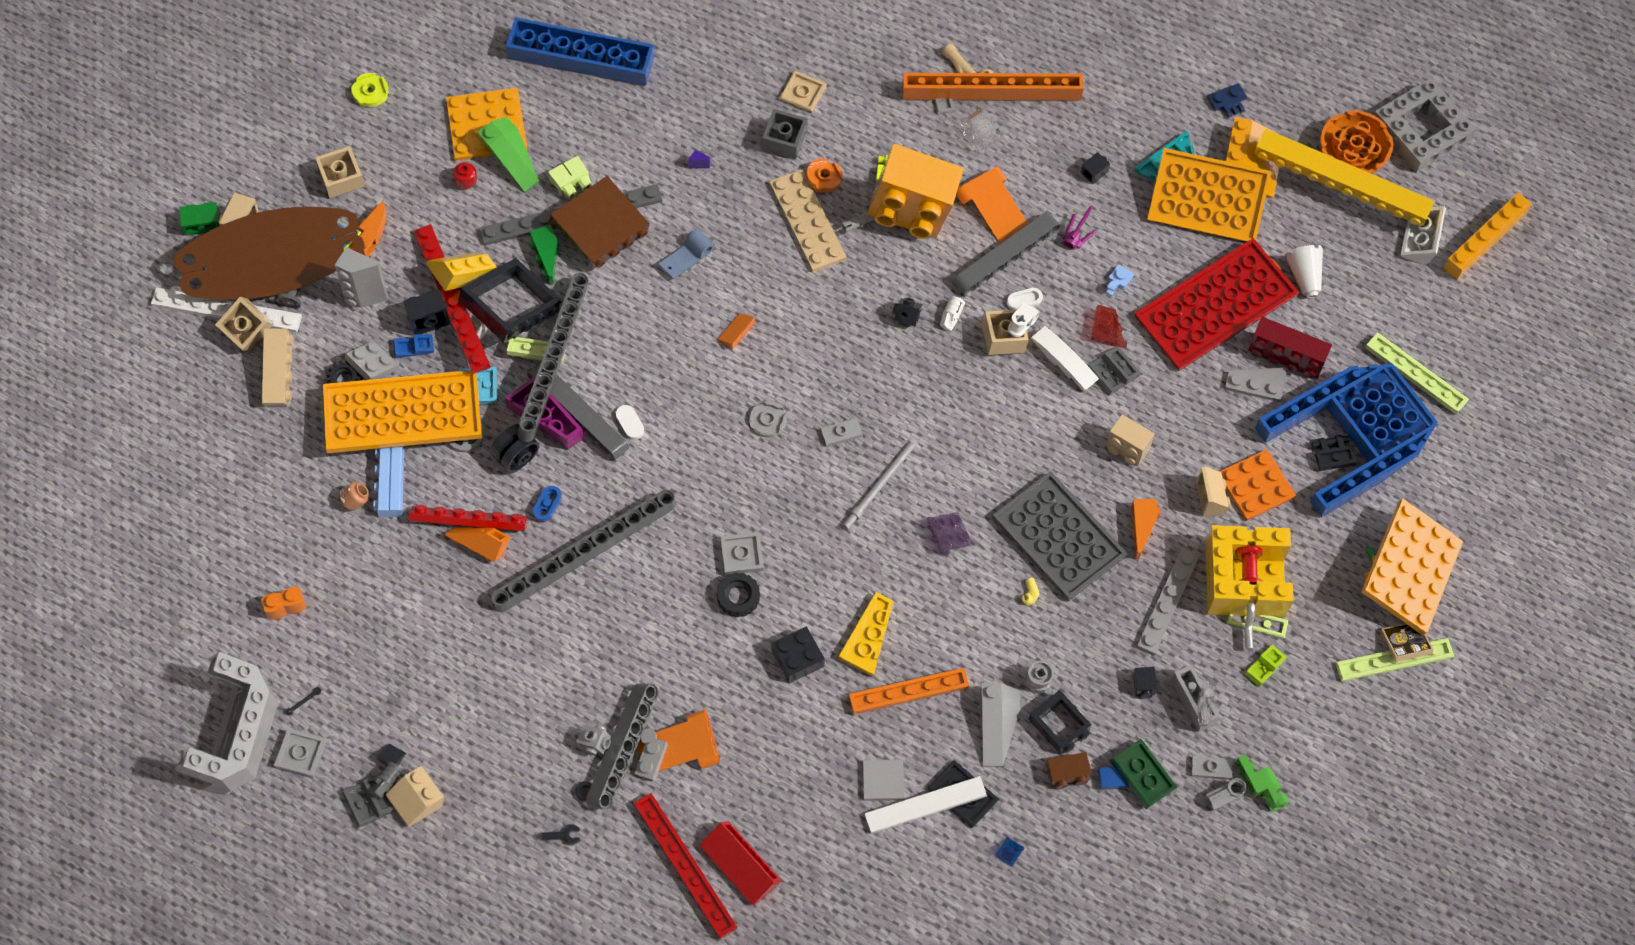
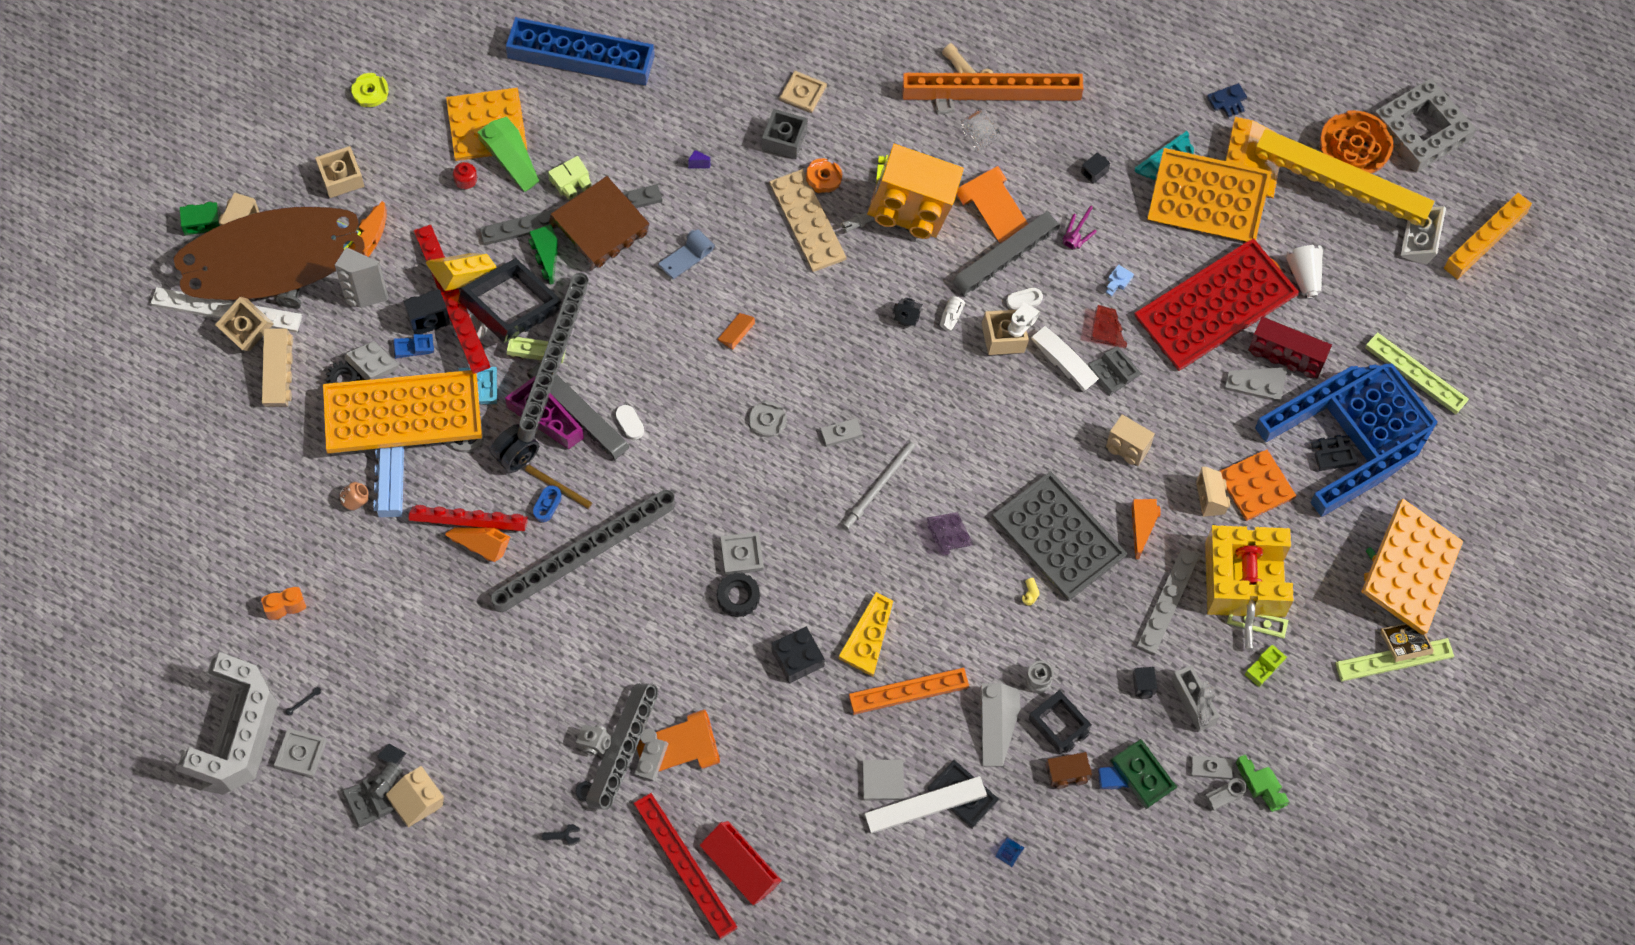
none -> pearl gold bar [525,464,593,509]

